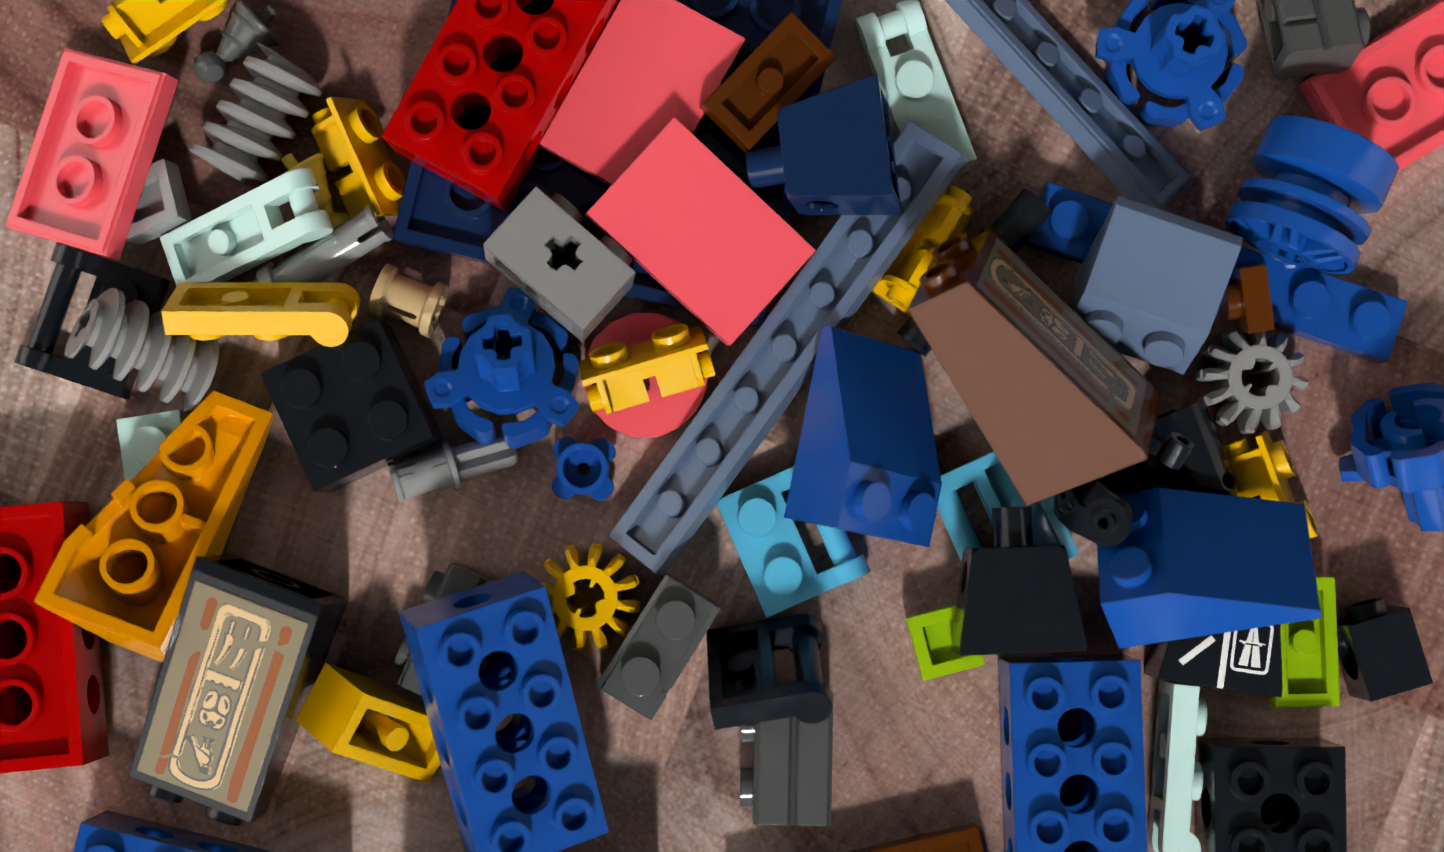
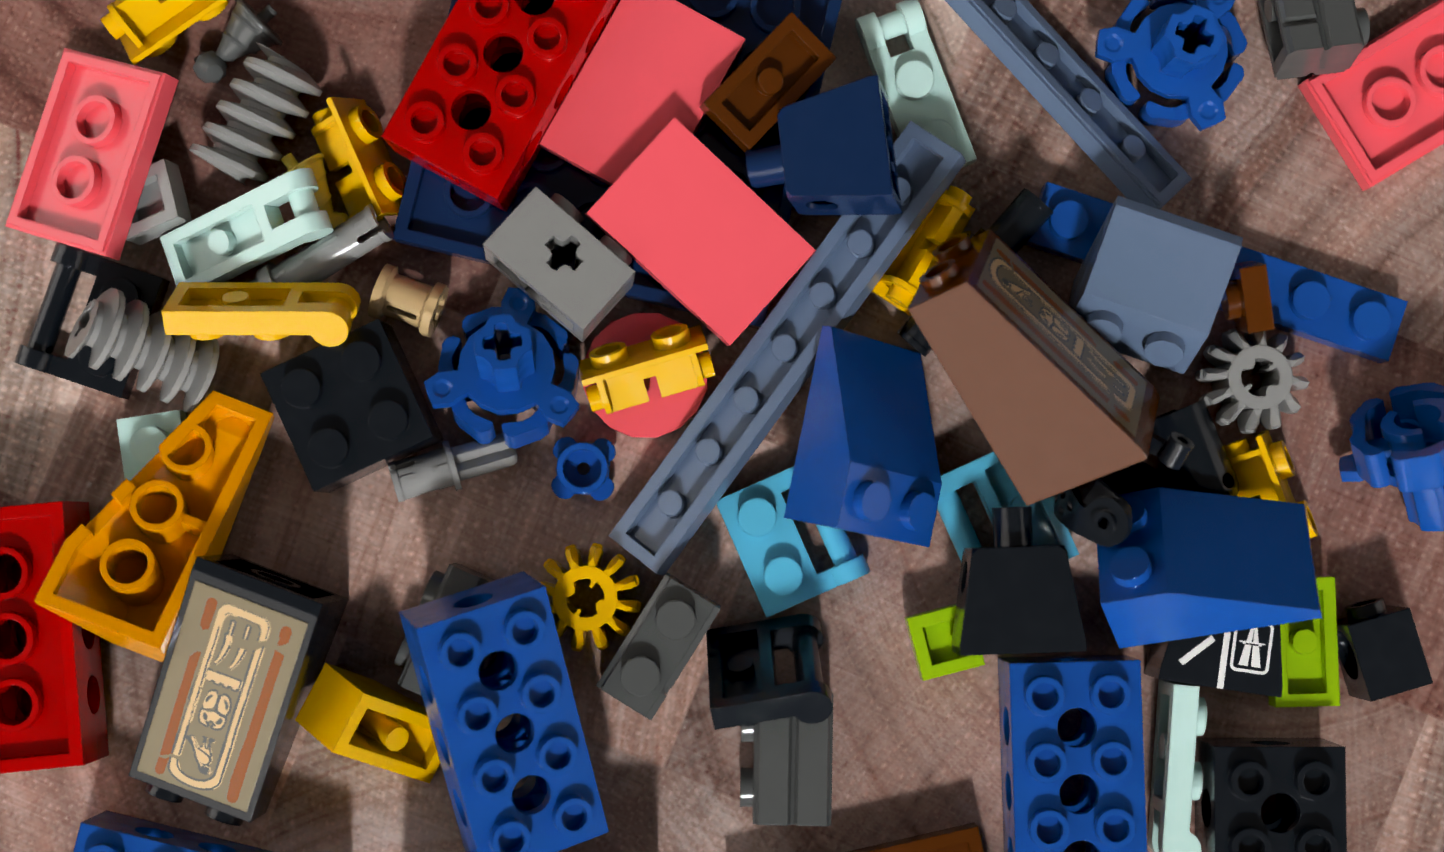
blue wheel [1224,115,1399,274] -> none

